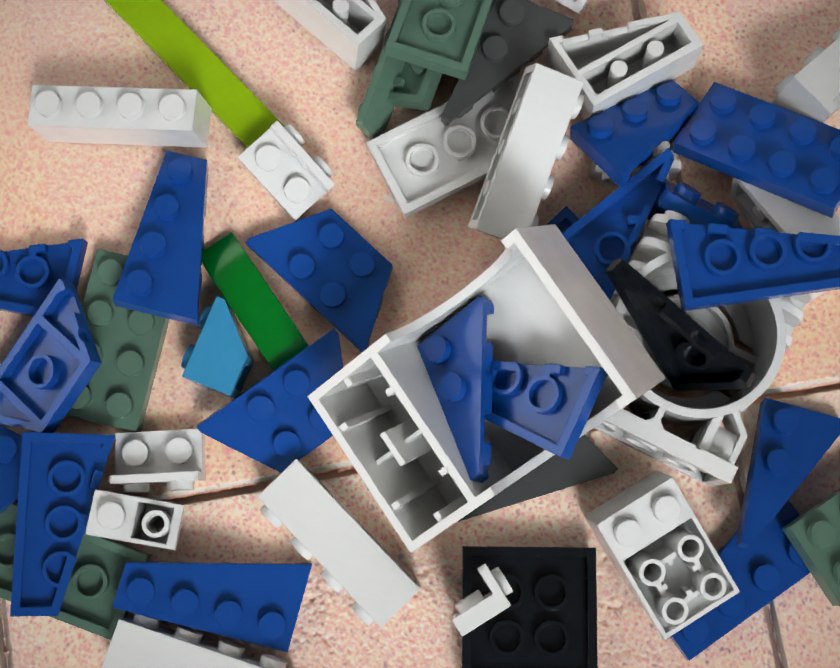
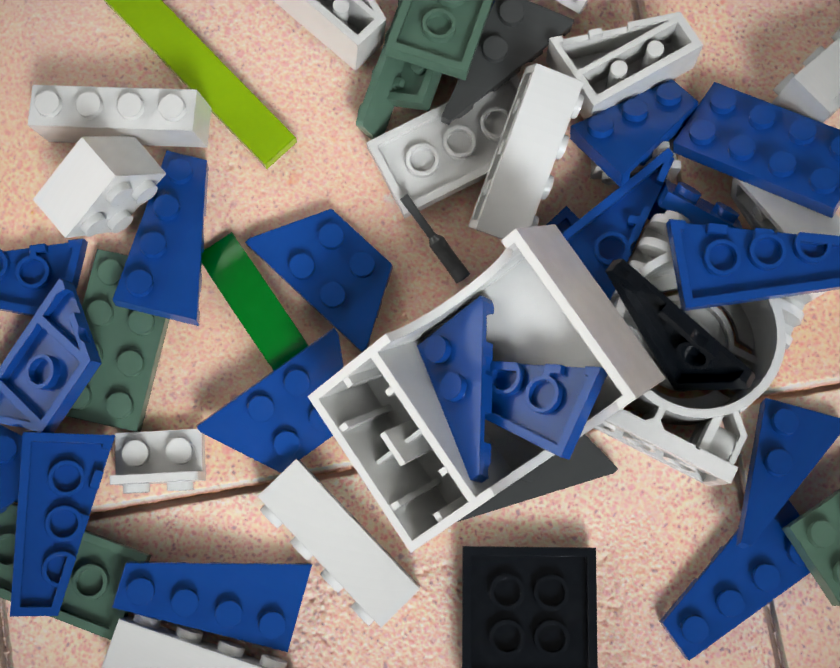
white slope [85,489,185,550] -> none
dark azure slope [181,296,254,399] -> none
white bracket [237,121,335,221] -> none
white bracket [452,564,513,637] -> none
white slope [584,470,740,640] -> none
none -> white brick [33,136,166,238]
none -> dark grey piece [400,194,470,283]

